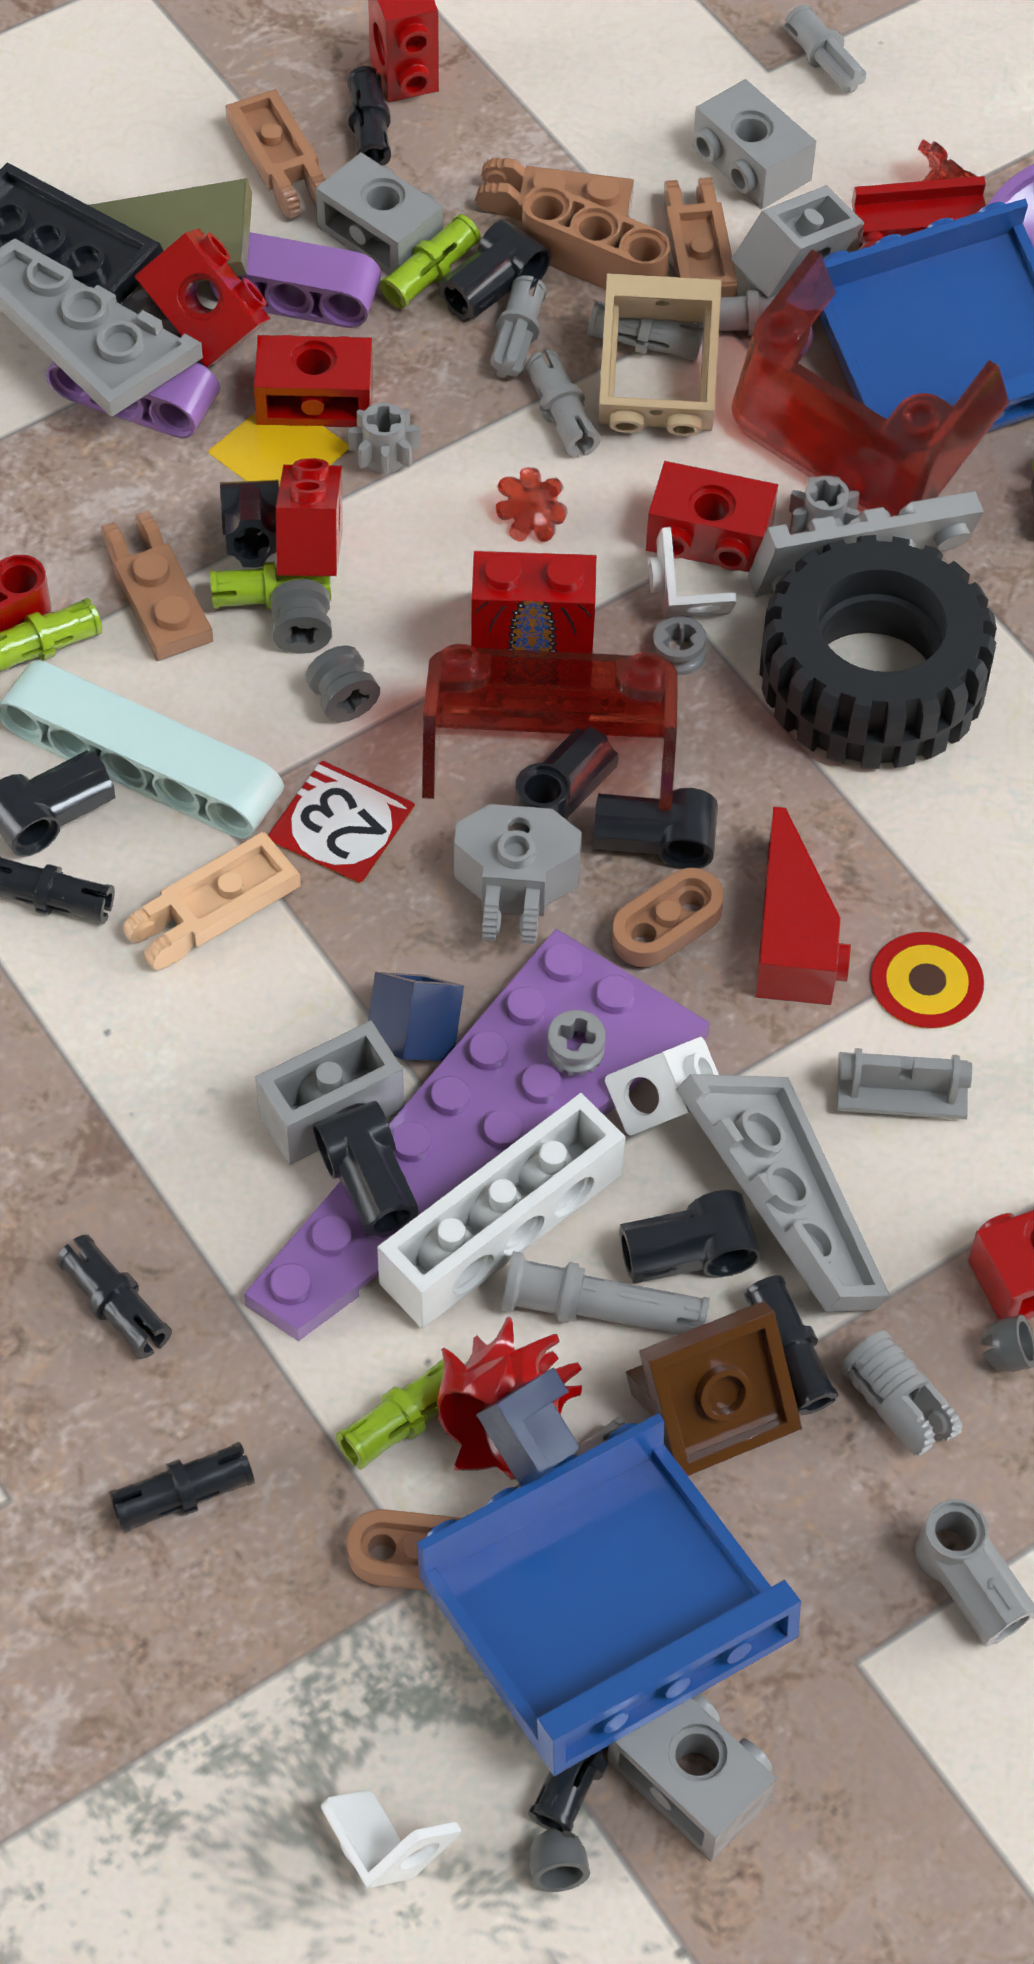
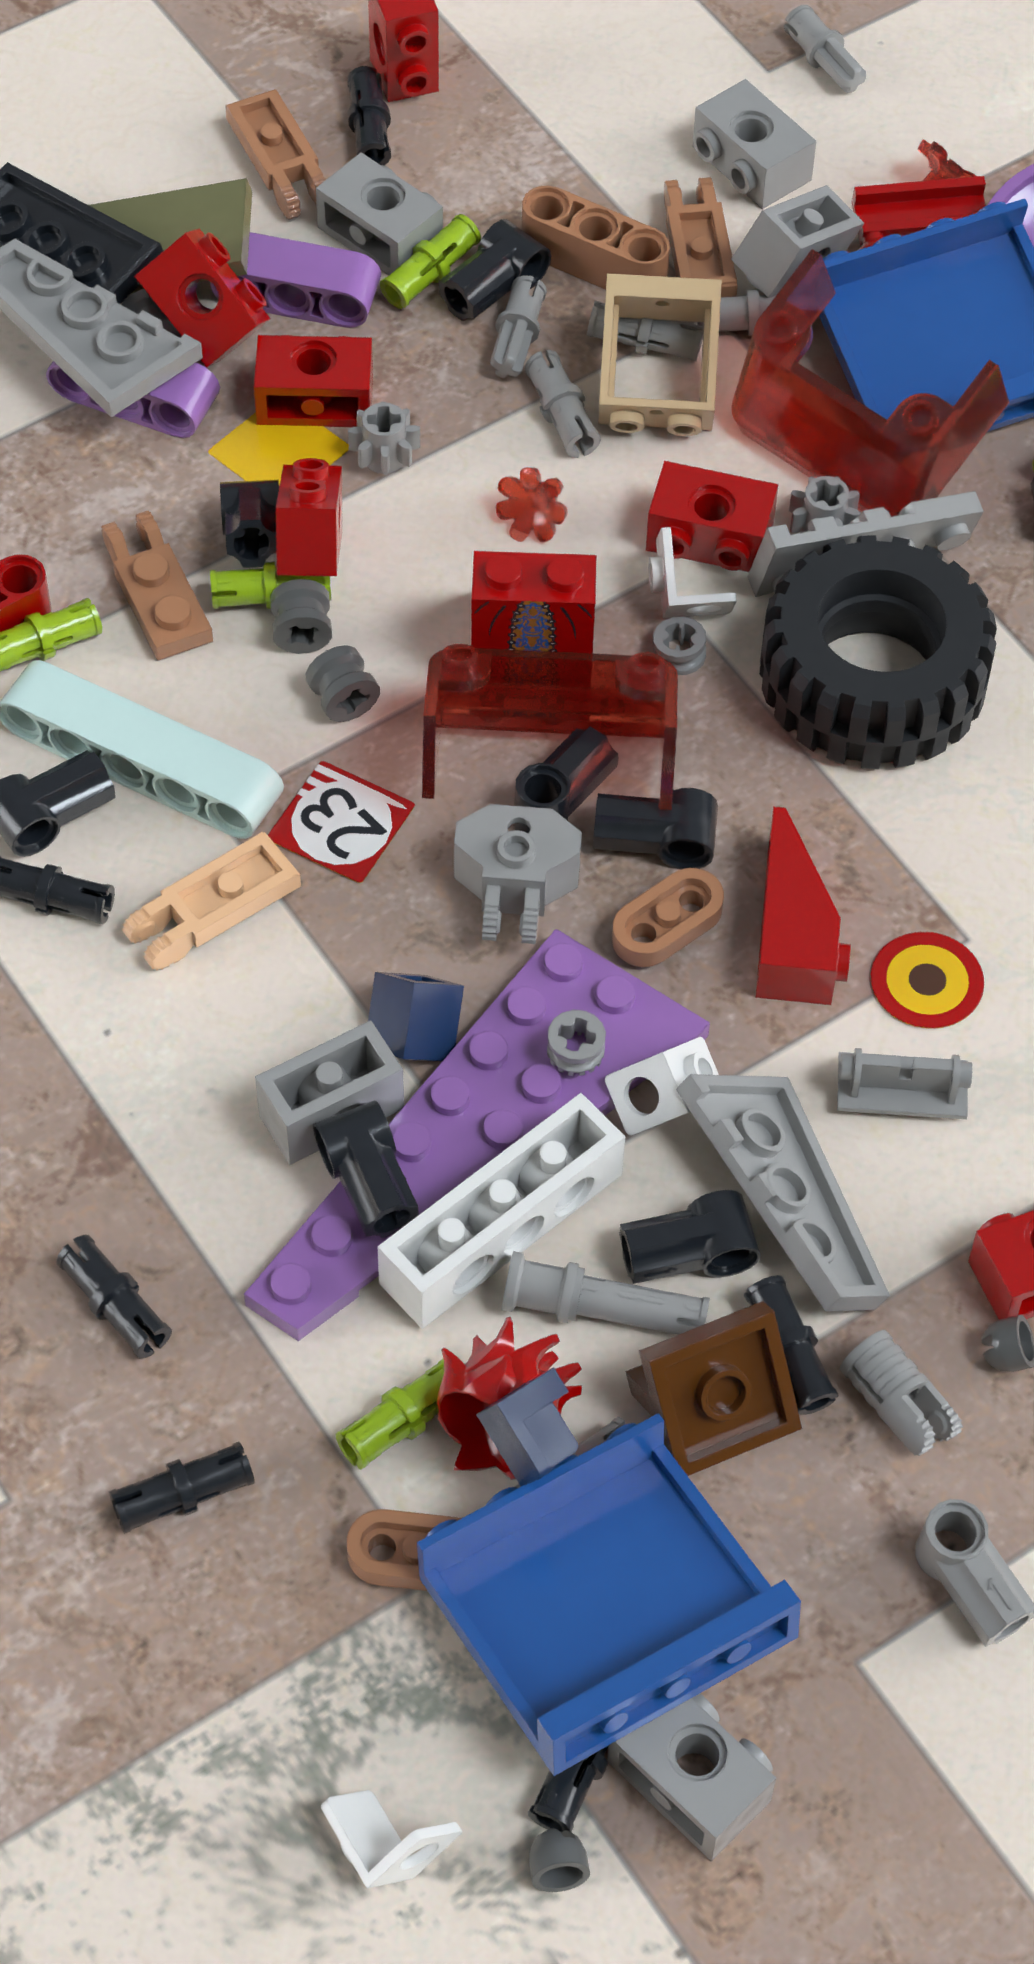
nougat hinge [475,157,634,221] -> none

